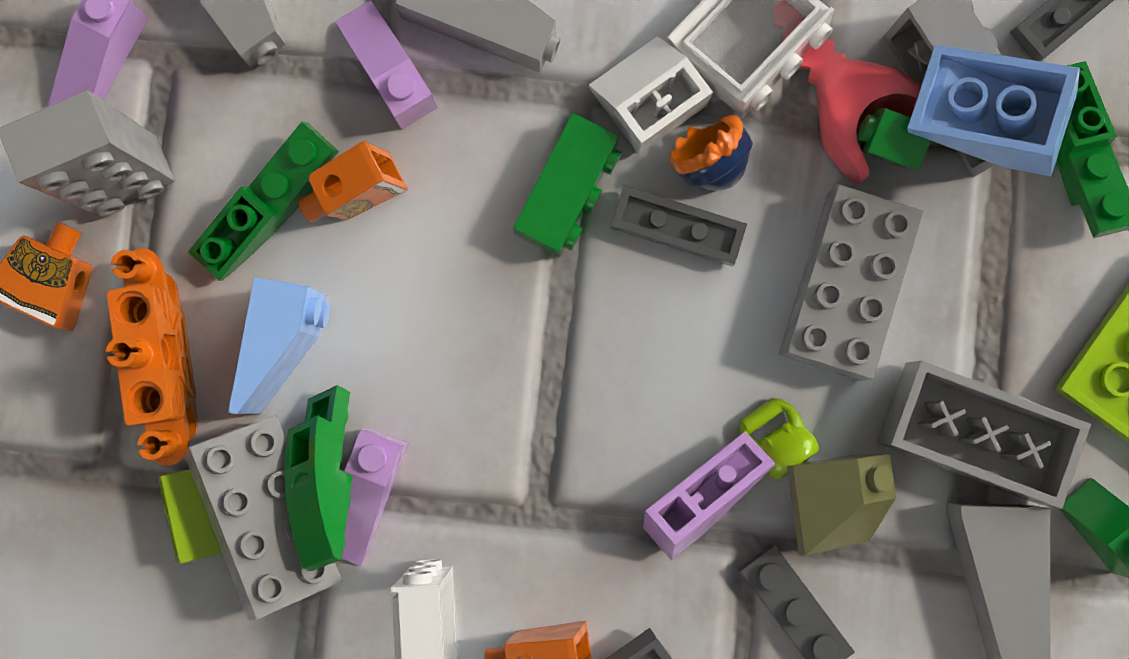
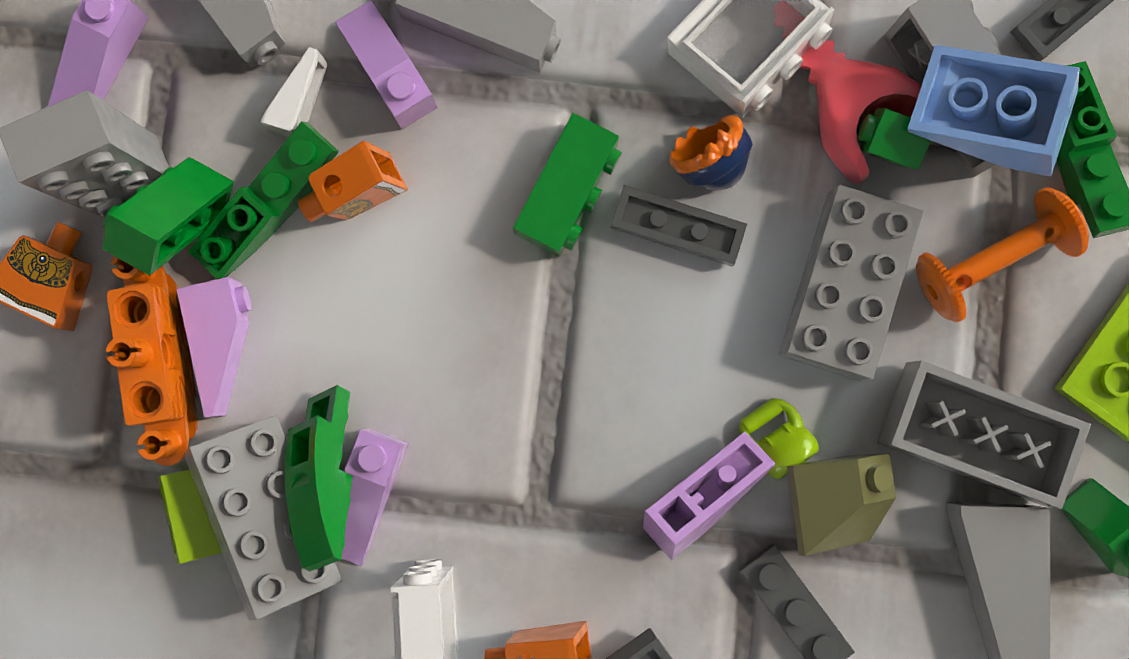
light blue slope [228,277,330,414] -> none
white slope [589,36,713,155] -> none
none -> green brick [102,157,234,276]
none -> lavender slope [177,277,252,418]
none -> white slope [260,47,328,137]
none -> orange hose [916,187,1089,322]

